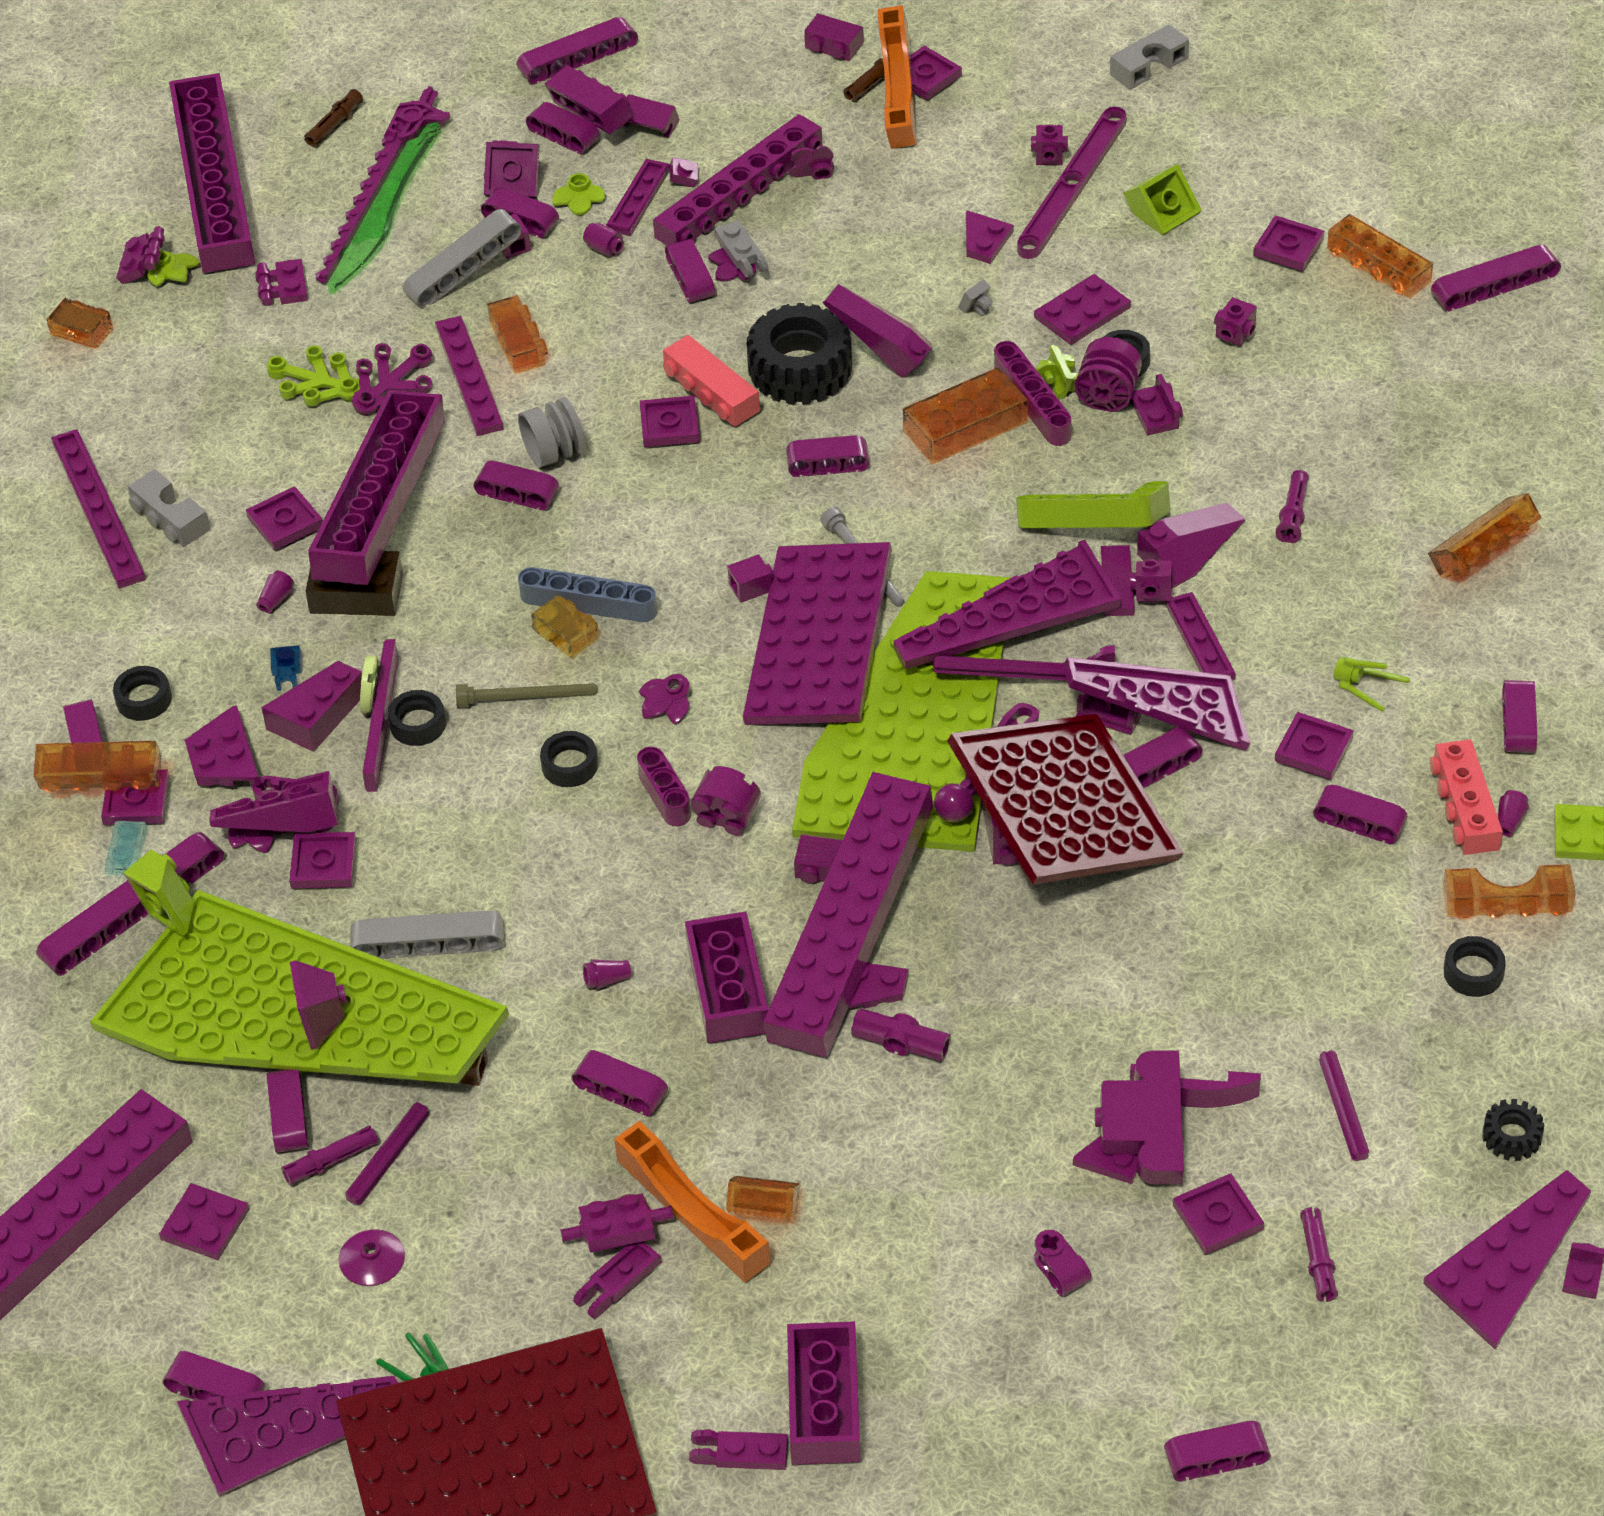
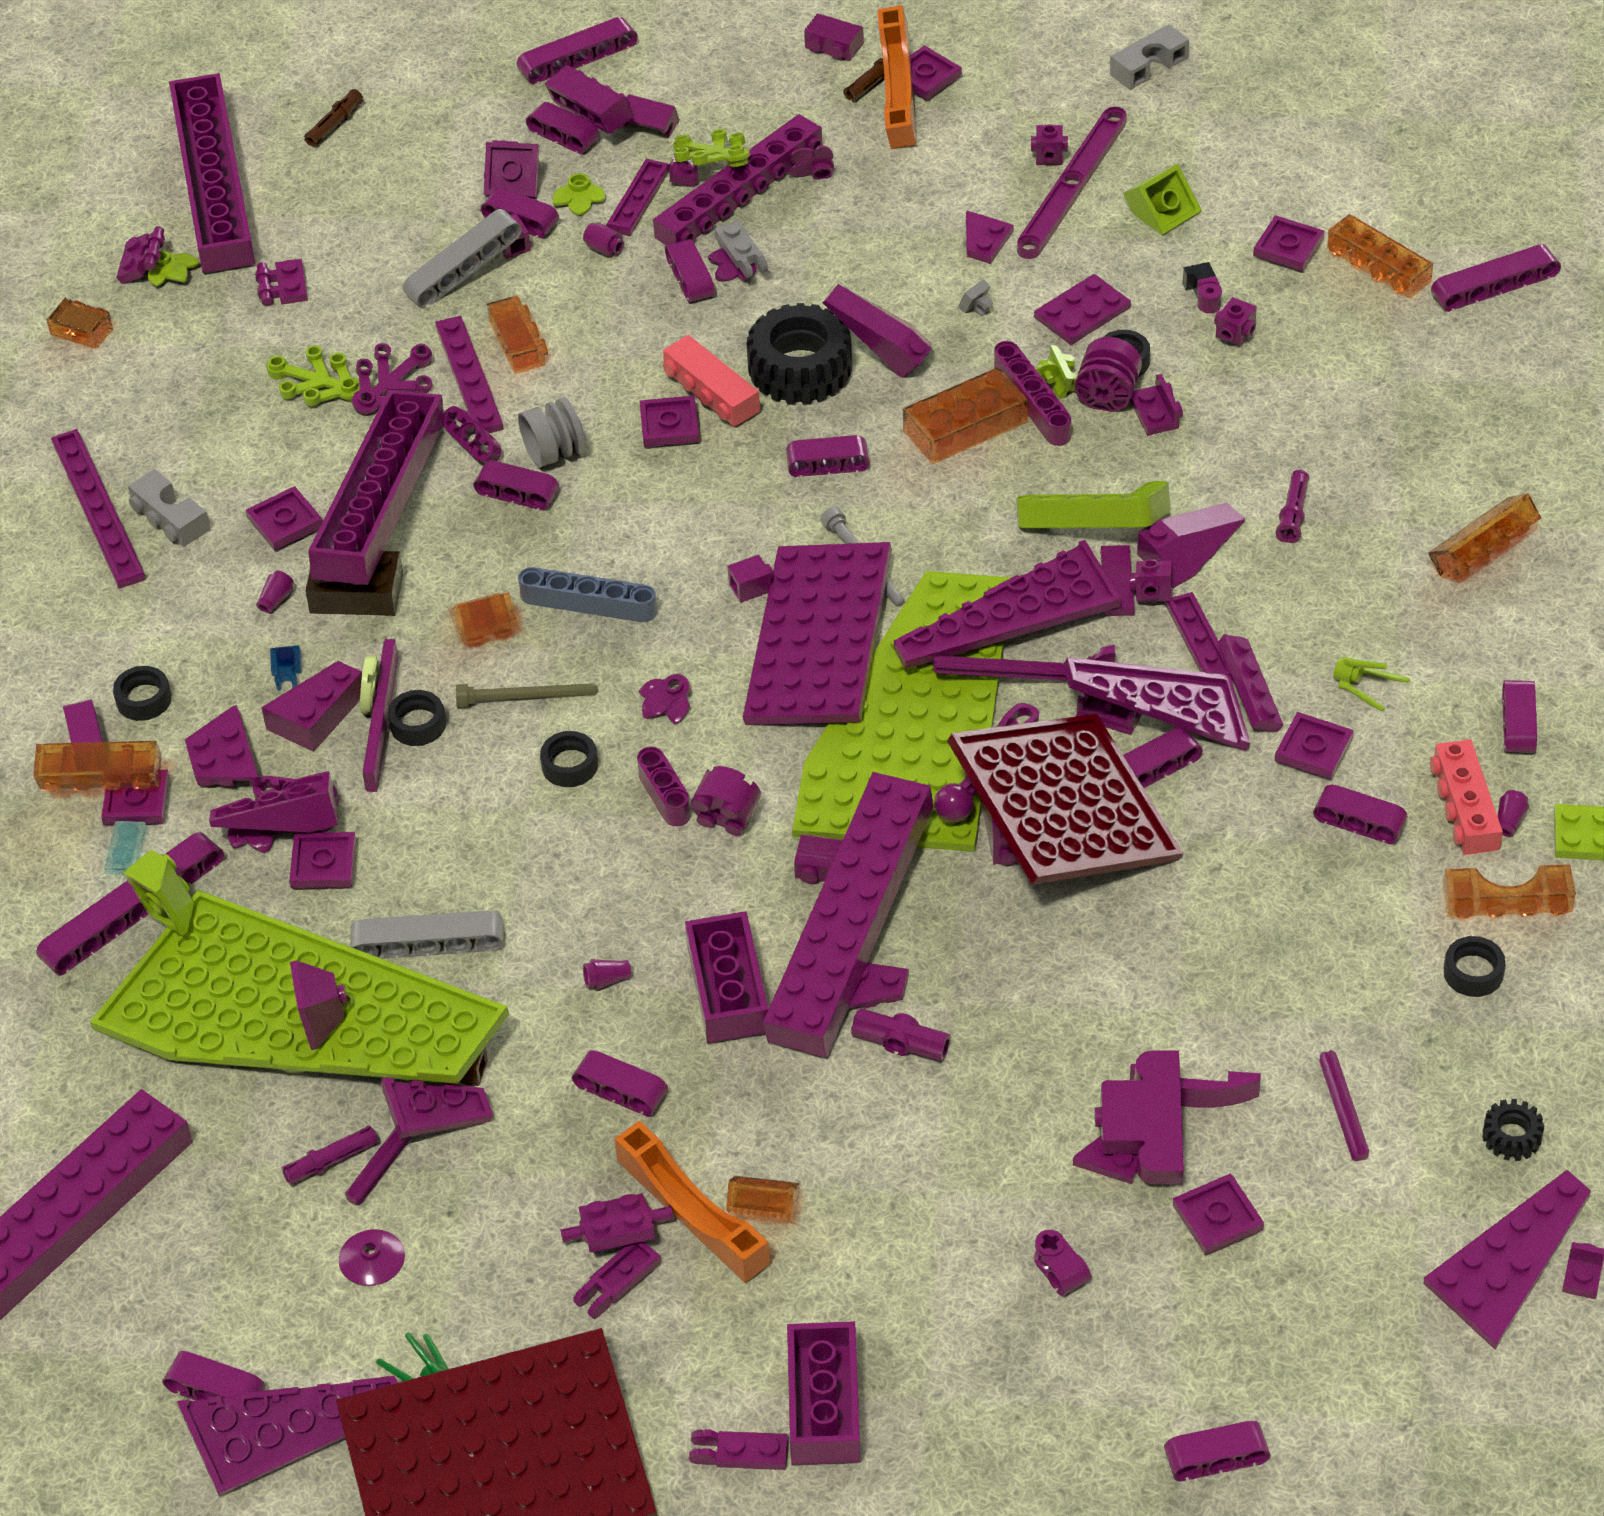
magenta plate [159,1183,250,1260] -> none
magenta beam [267,1070,309,1153] -> none
piece [315,86,450,294] -> none
clear yellow brick [531,596,598,658] -> none
magenta pin [1300,1207,1338,1302] -> none
none -> magenta wing [380,1077,493,1139]
none -> magenta beam [442,406,502,463]
none -> clear orange slope [447,592,518,645]
none -> lime plant [673,129,750,167]
none -> leg [1182,262,1222,313]
none -> magenta plate [1218,634,1283,732]

